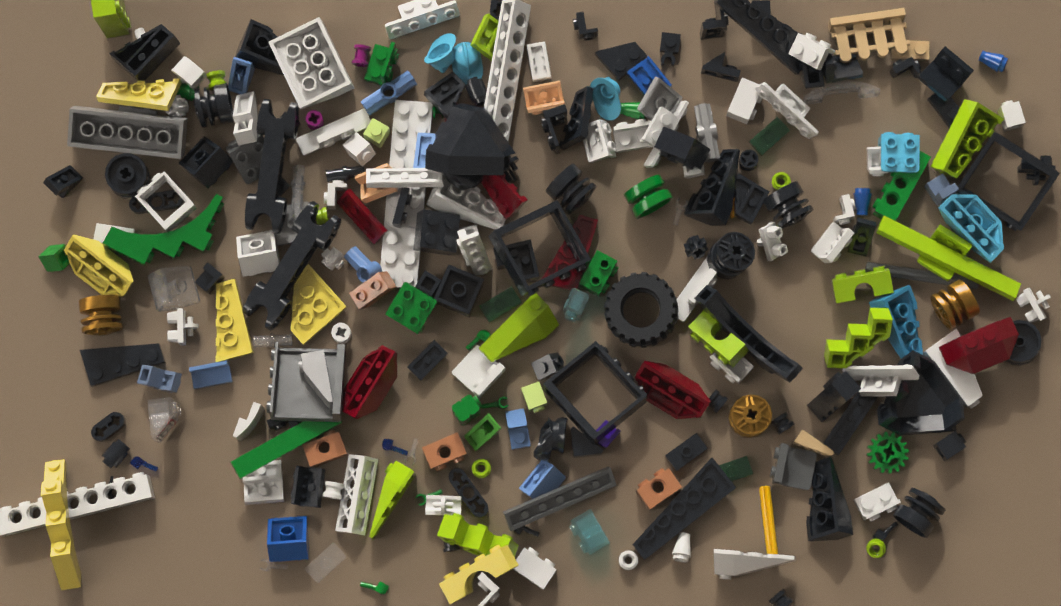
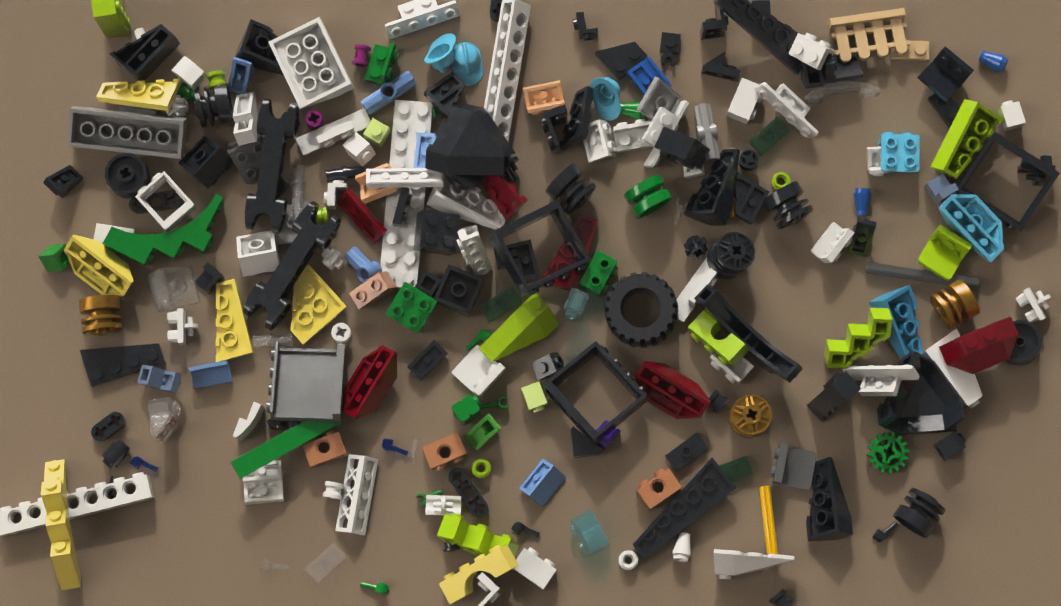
blue slope [267,516,309,562] -> none
black bracket [291,466,326,508] -> none
slope [298,350,333,410] -> none
lime wedge [369,461,416,540] -> none
black brick [465,77,487,106] -> none
lime wing [470,13,499,61] -> none
dark grey plate [503,466,617,531] -> none
medium blue slope [505,408,531,450] -> none
white plate [526,42,551,82] -> none
black piece [533,417,568,461] -> none
white hips [757,222,788,261] -> none
black wheel [771,412,795,435] -> none
tan slope [792,430,834,457] -> none
black plate [823,391,878,456] -> none
lime arch [831,266,894,303] -> none
white bracket [833,194,855,225] -> none
white bracket [854,482,901,522] -> none
lime plate [866,539,886,558] -> none
green brick [872,151,931,221] -> none
lime tile [876,216,1021,301] -> none
black bracket [890,56,921,78] -> none

